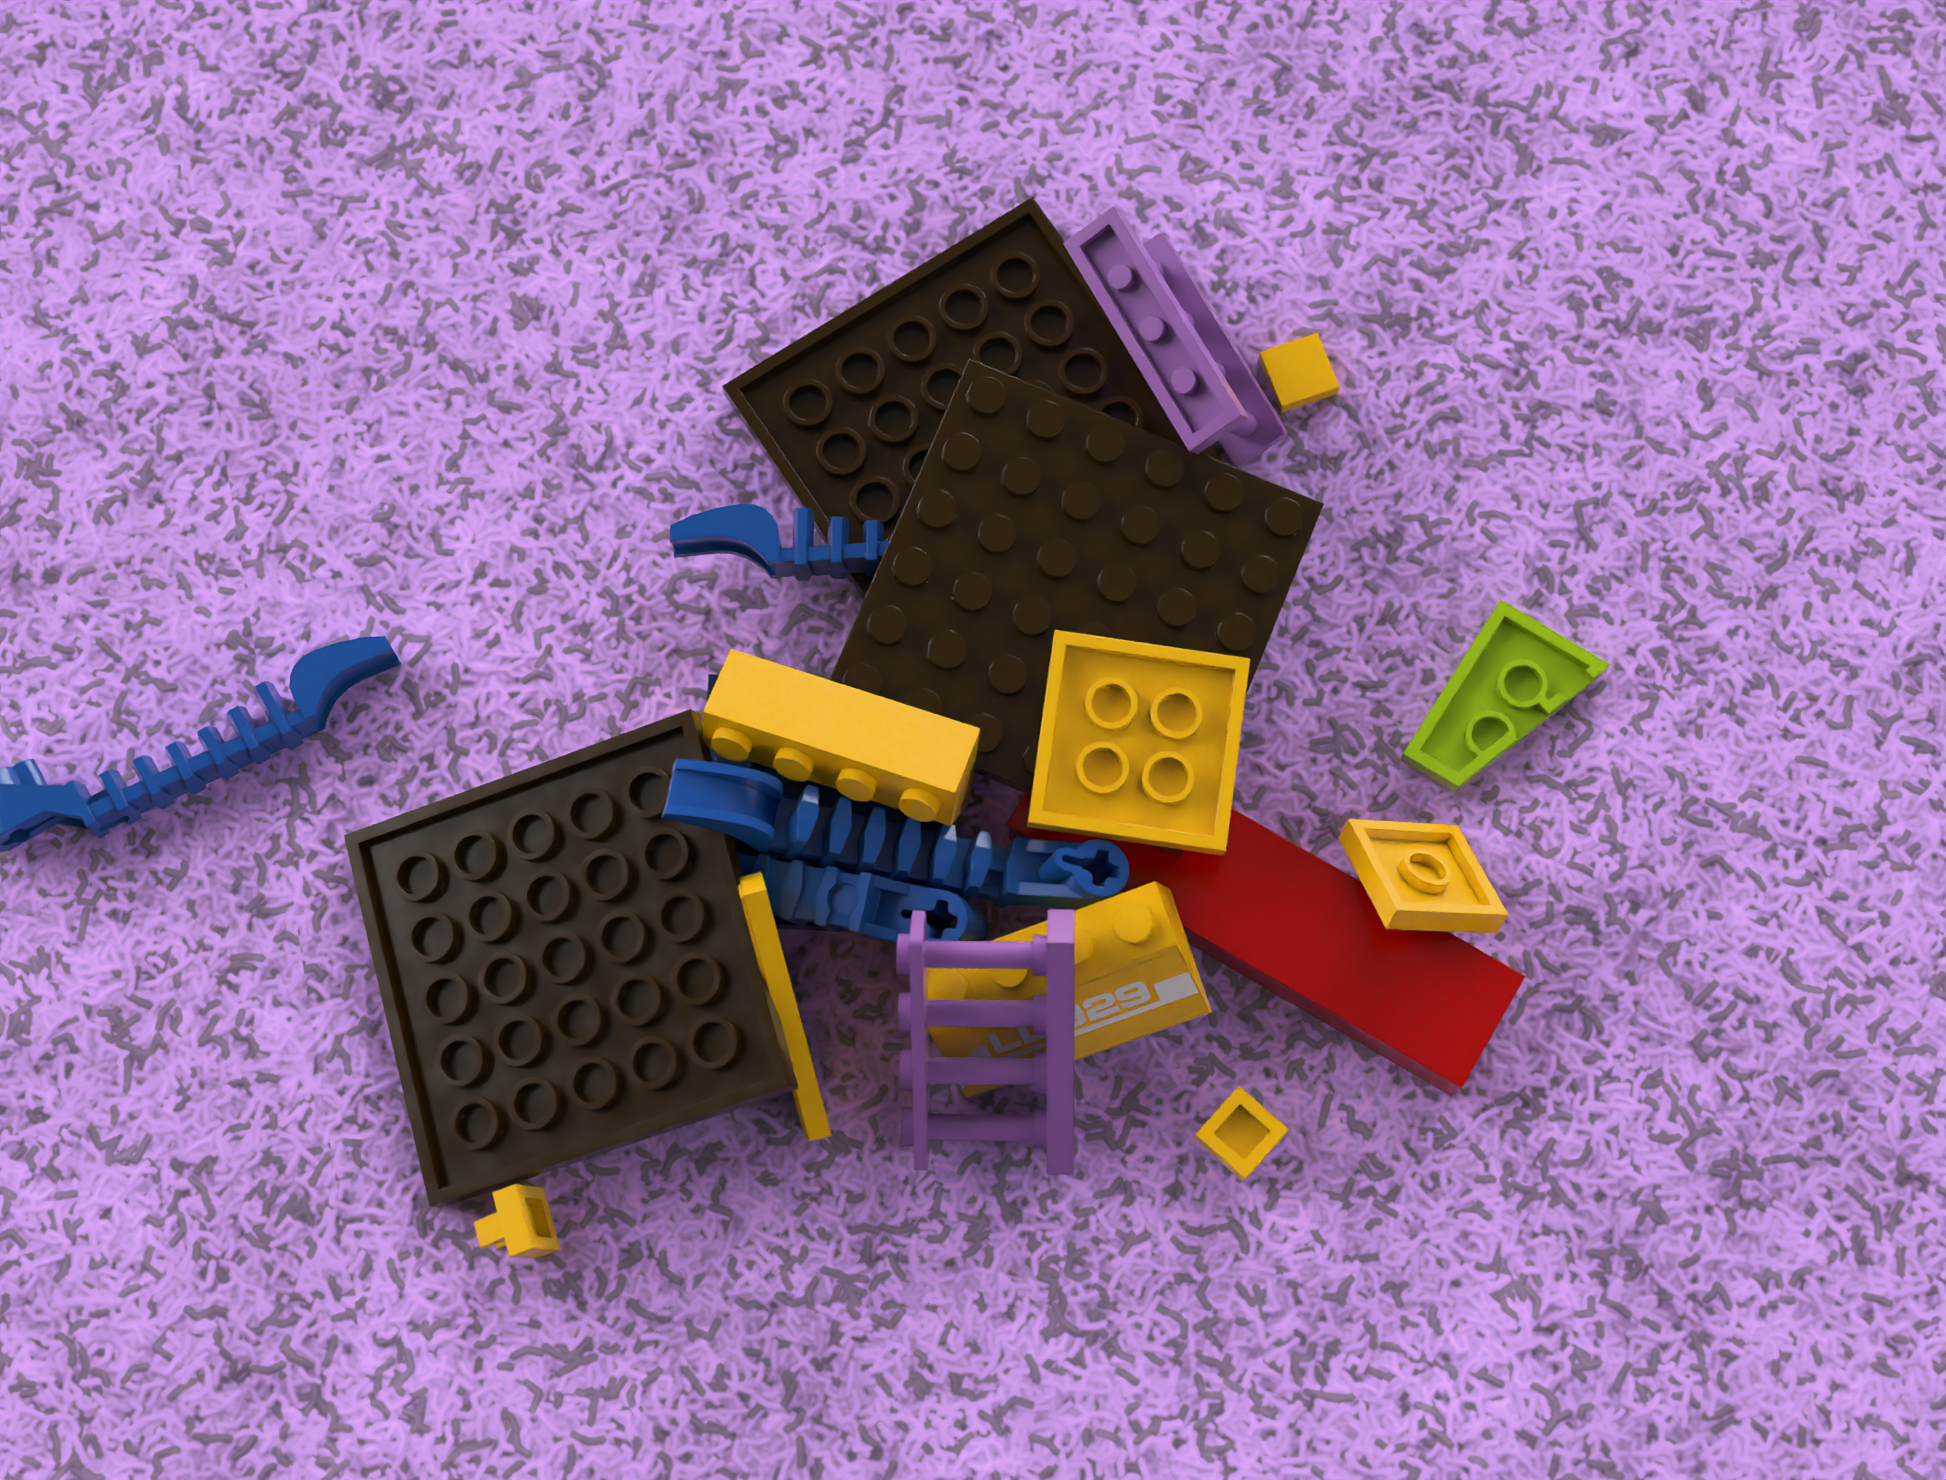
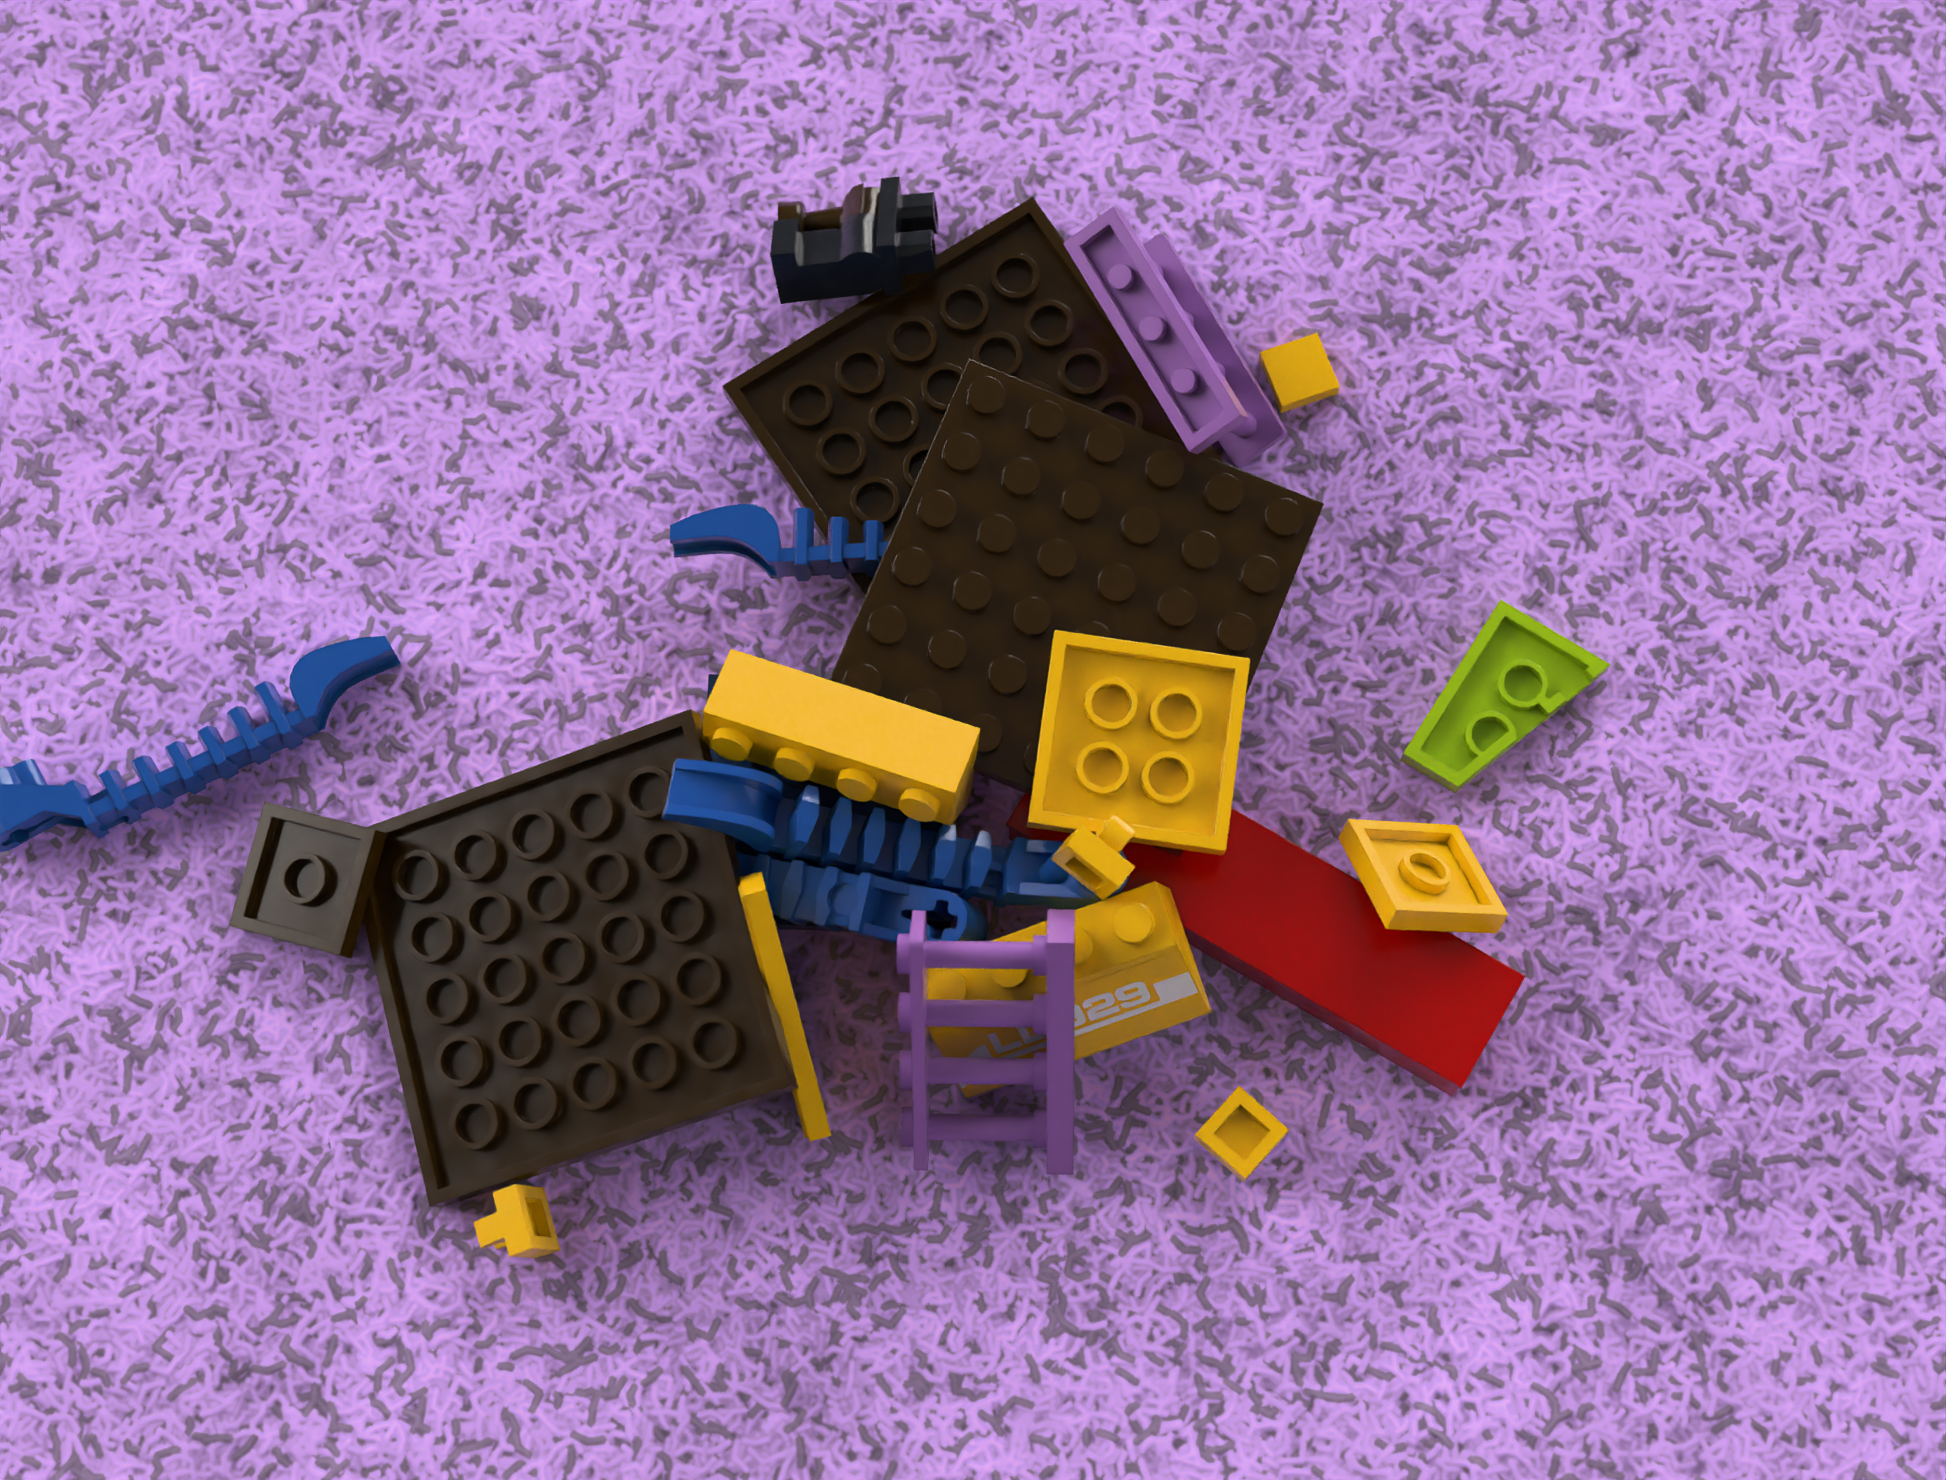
none -> dark brown plate [229,802,387,959]
none -> black hips [770,177,939,304]
none -> yellow tile [1051,814,1135,900]

